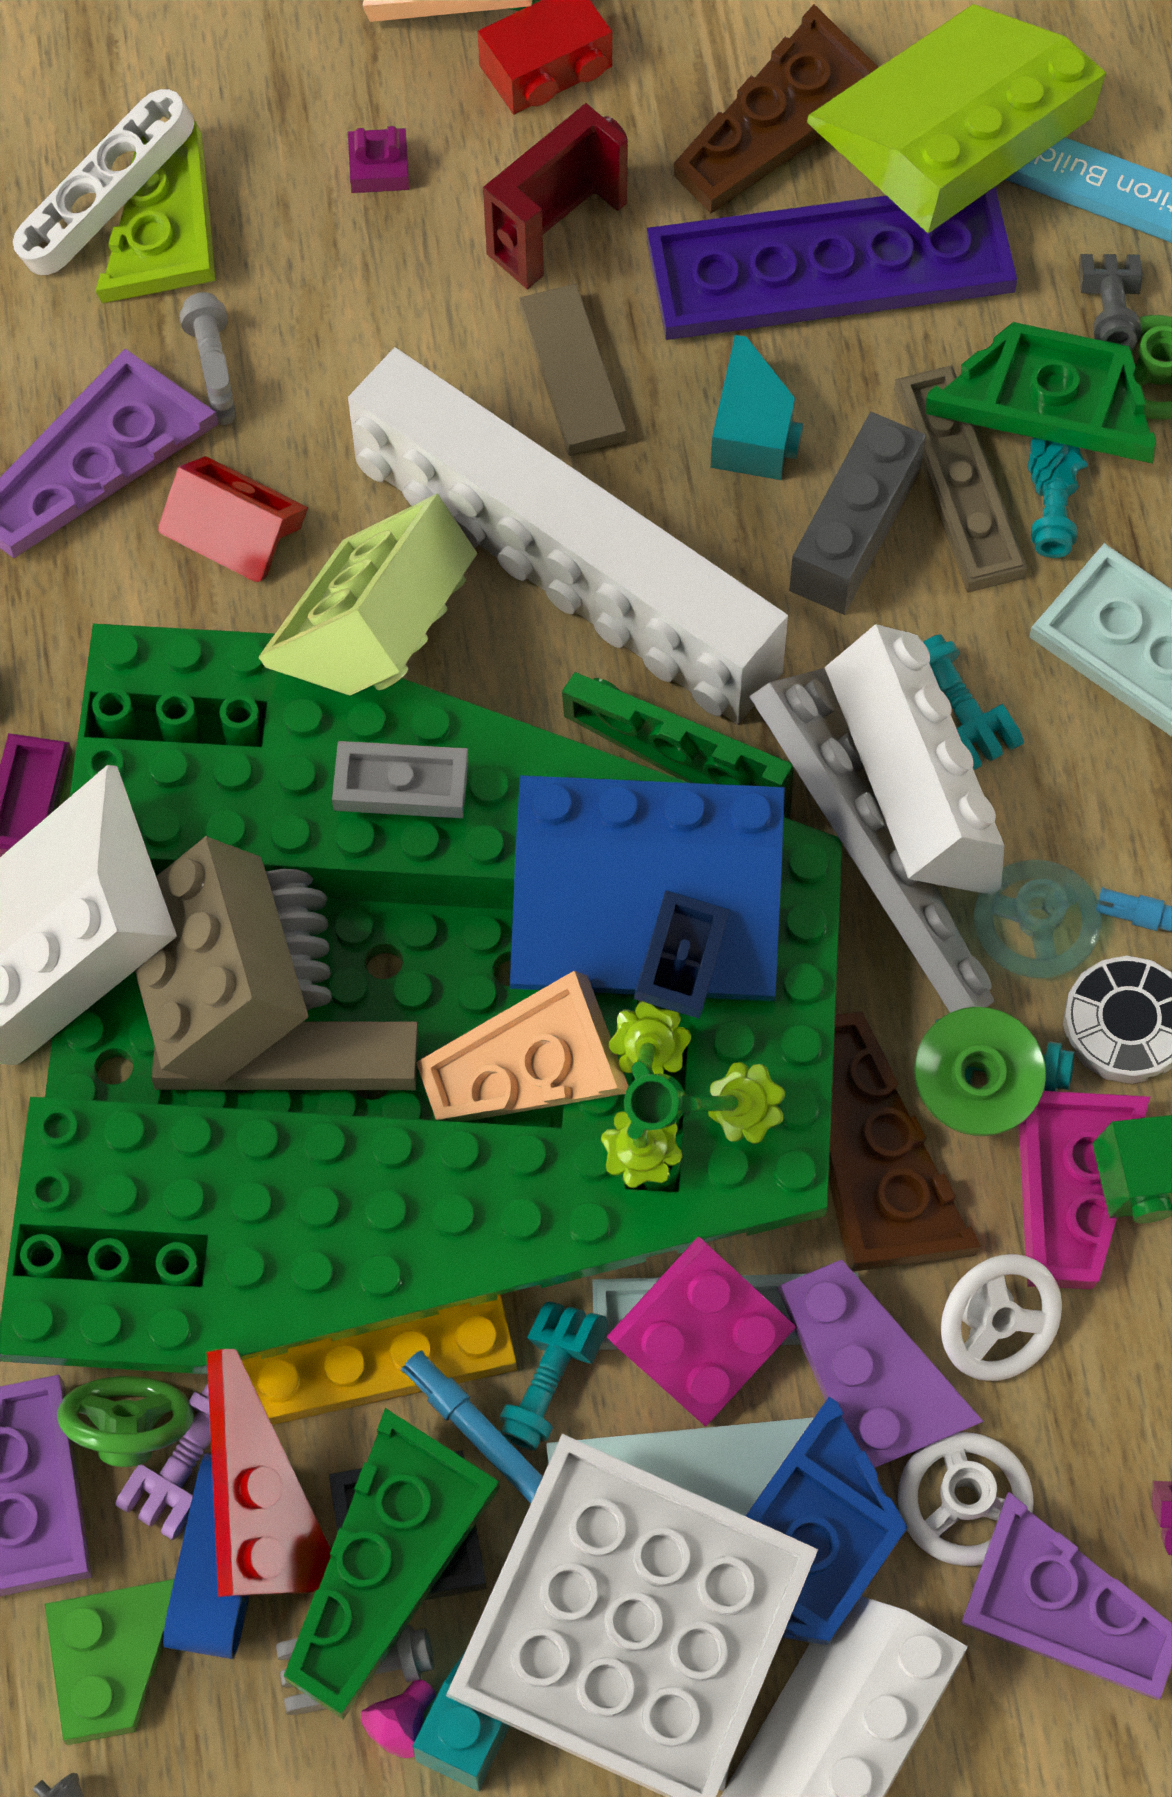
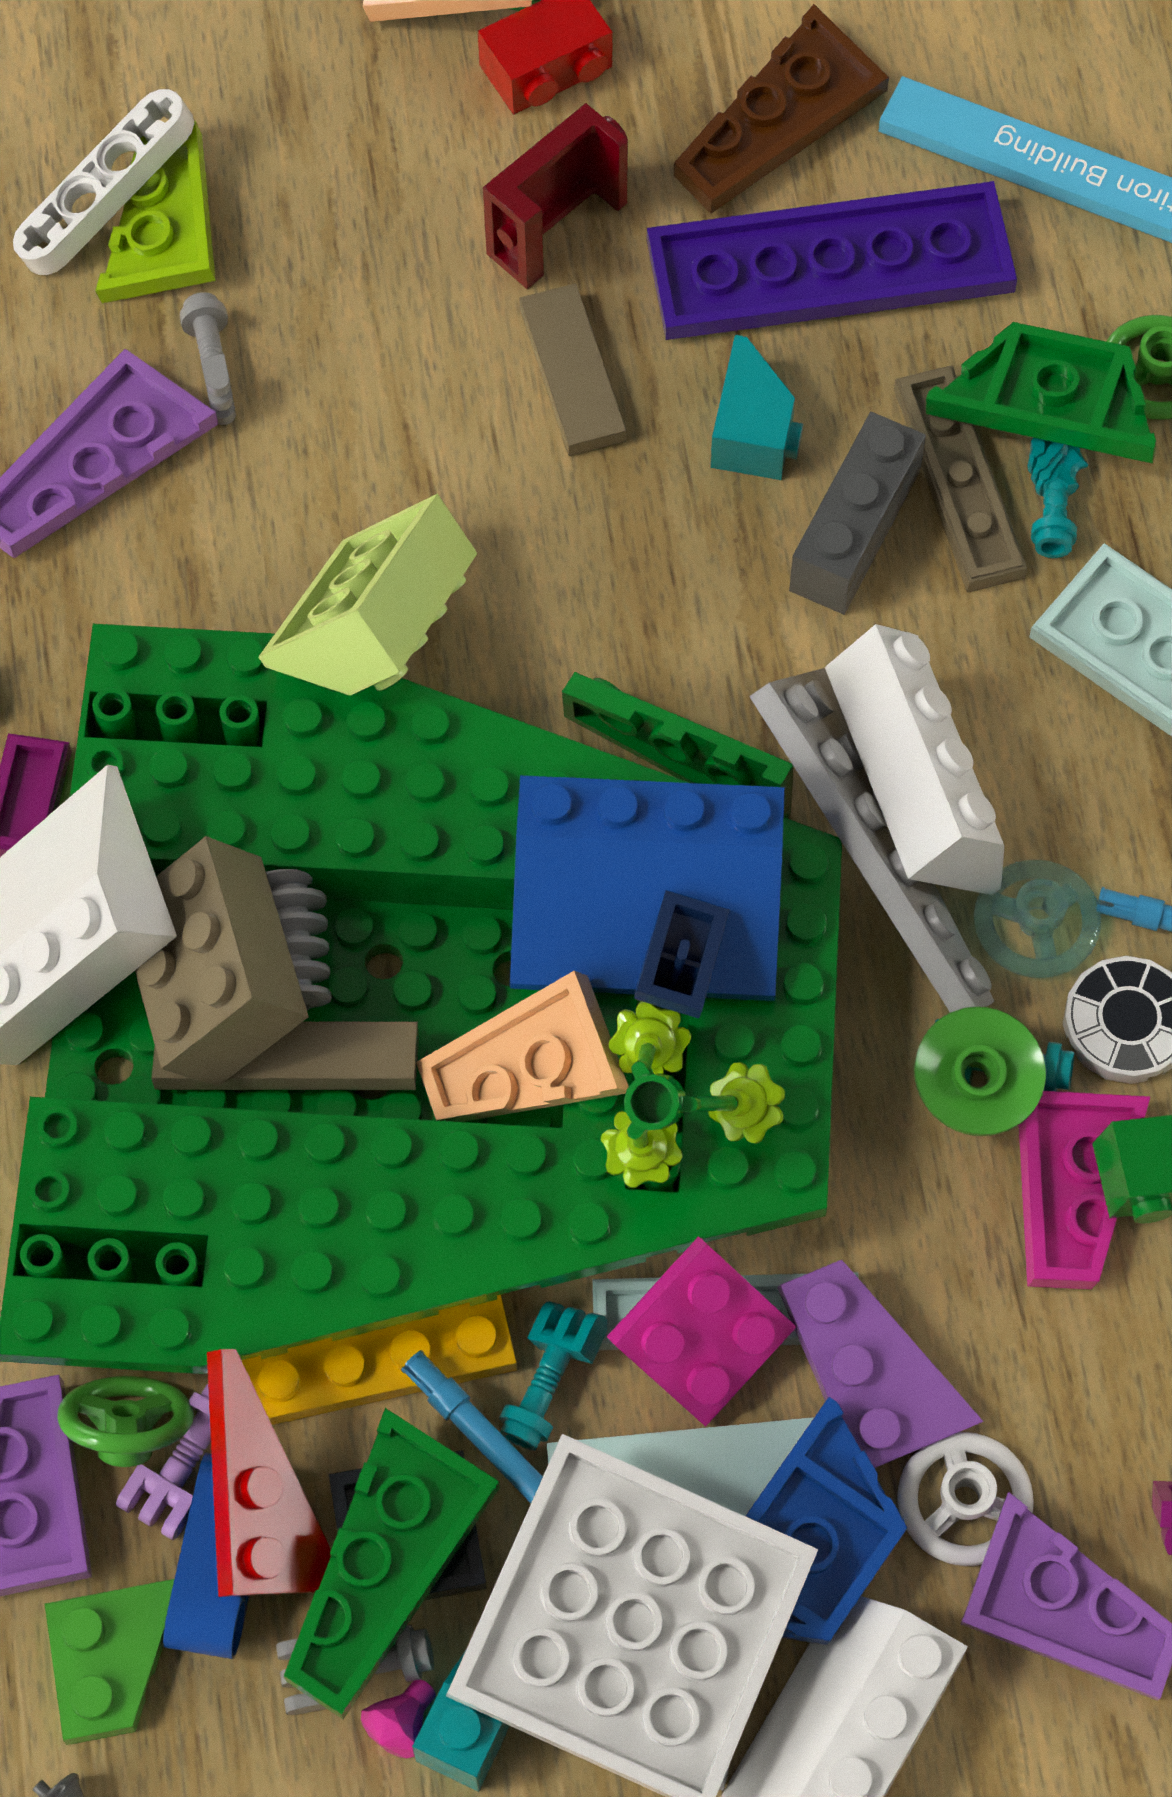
panel [158,456,308,582] -> none
light grey plate [332,741,469,818] -> none
magenta tile [348,126,409,193] -> none
white brick [348,347,788,725] -> none
lime slope [807,4,1107,233] -> none
reddish brown wing [828,1011,981,1272] -> none
teal hinge [923,634,1024,770] -> none
white piece [941,1254,1062,1381] -> none
dark grey hinge [1079,254,1143,350] -> none

